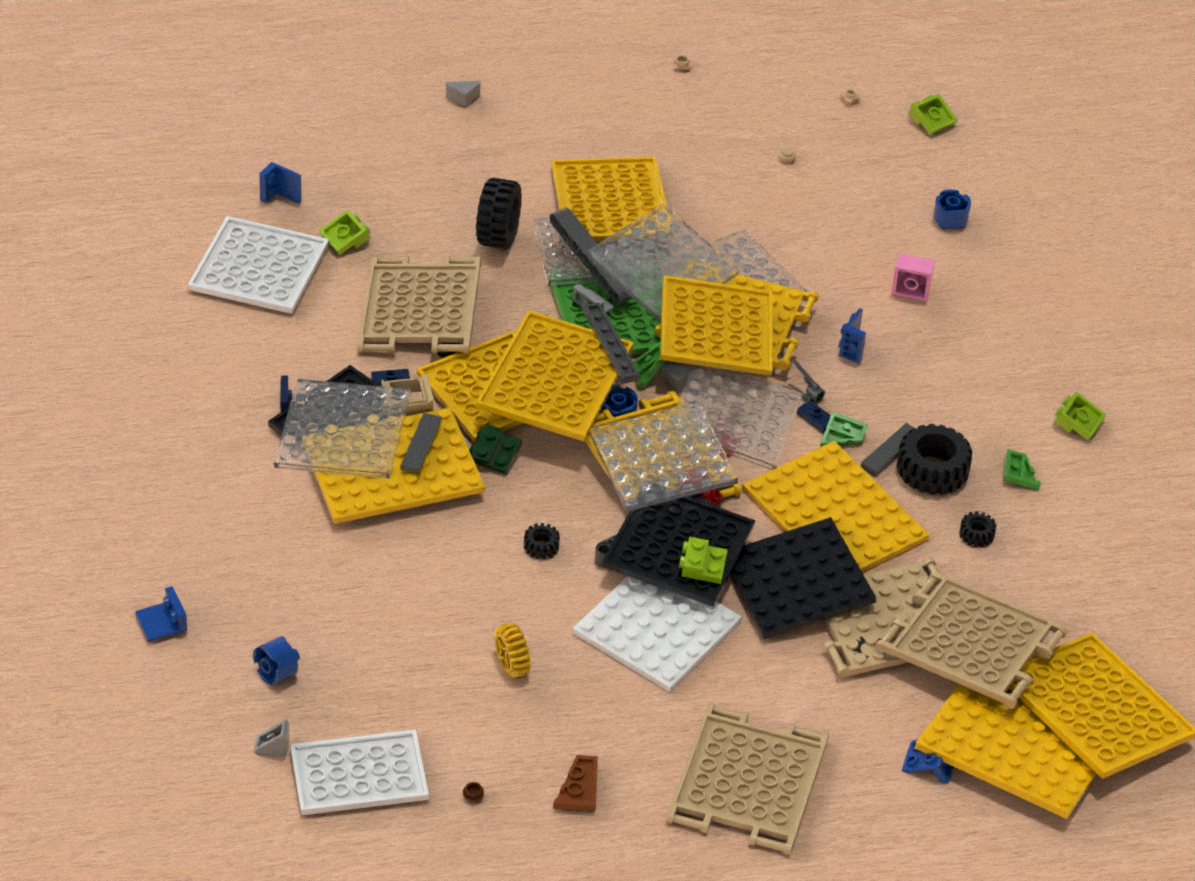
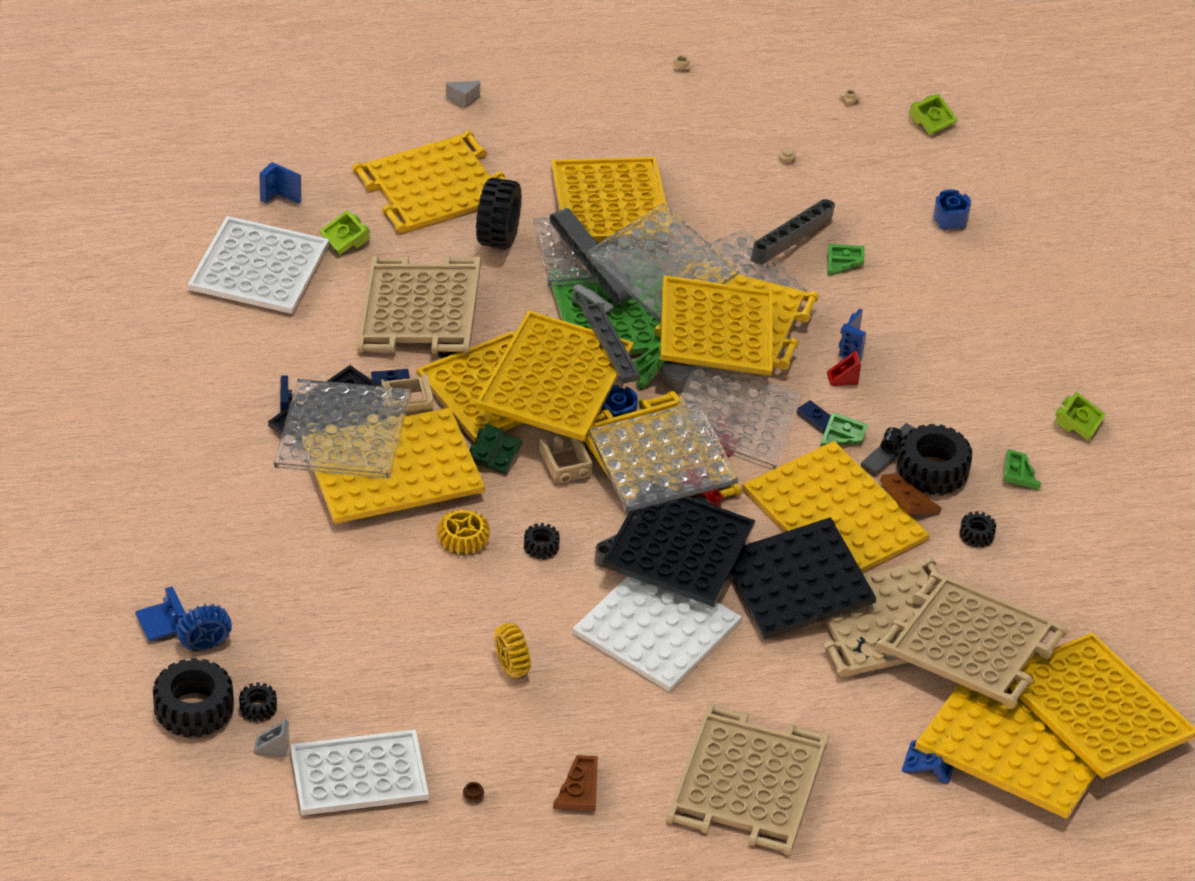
blue brick [253,636,300,685] -> none
dark grey tile [401,413,442,474] -> none
lime plate [679,537,728,584] -> none
dark grey plant [782,359,825,403] -> none
bright pink brick [891,253,935,301] -> none
none -> black tyre [153,658,234,738]
none -> blue gear [176,603,232,651]
none -> black tyre [239,682,277,722]
none -> yellow plate [352,130,505,234]
none -> yellow gear [437,508,490,555]
none -> tan window [539,436,592,484]
none -> dark grey beam [751,199,835,264]
none -> bright green wing [827,244,865,275]
none -> red slope [827,351,861,386]
none -> black wheel [880,427,904,454]
none -> dark orange wing [880,473,942,515]

